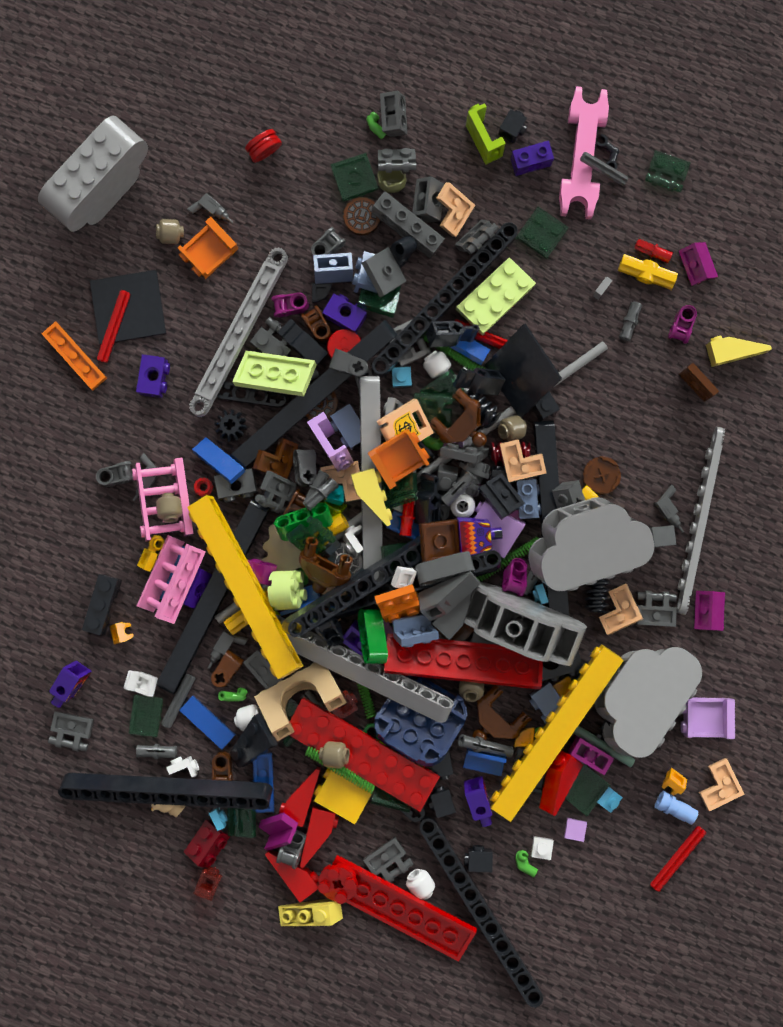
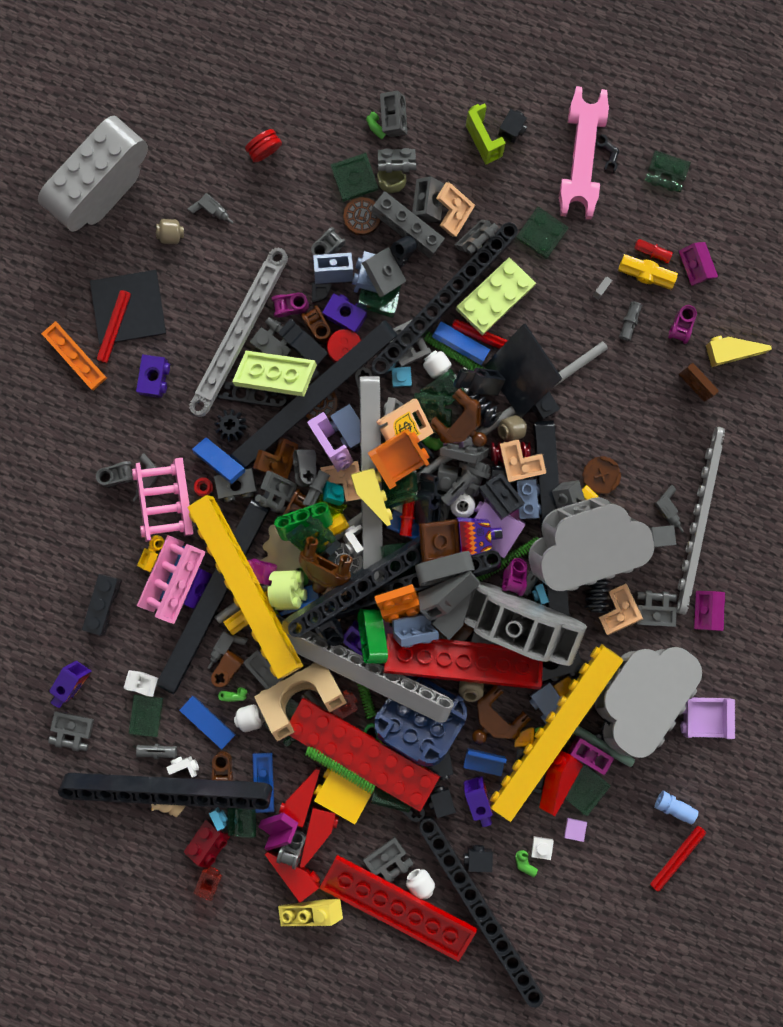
light orange tile [110,622,134,644] -> none
dark tan head [156,493,183,523] -> none
dark grey axle [161,674,195,728] -> none
orange panel [177,217,238,279] -> none
black wing [230,714,278,768] -> none
dark grey axle [303,478,338,510] -> none
red plate [318,863,358,904] -> none
dark tan head [319,741,350,769] -> none
dark grey piece [329,348,368,376] -> none
white plate [391,566,417,588] -> none
black piece [425,321,480,347] -> none
dark grey pin [458,734,514,758] -> none
dark purple brick [510,141,554,176] -> none
dark grey axle [580,152,628,186] -> none
medium azure plate [597,787,623,813] -> none
light orange tile [662,768,687,796] -> none
light nougat plate [699,758,744,811] -> none

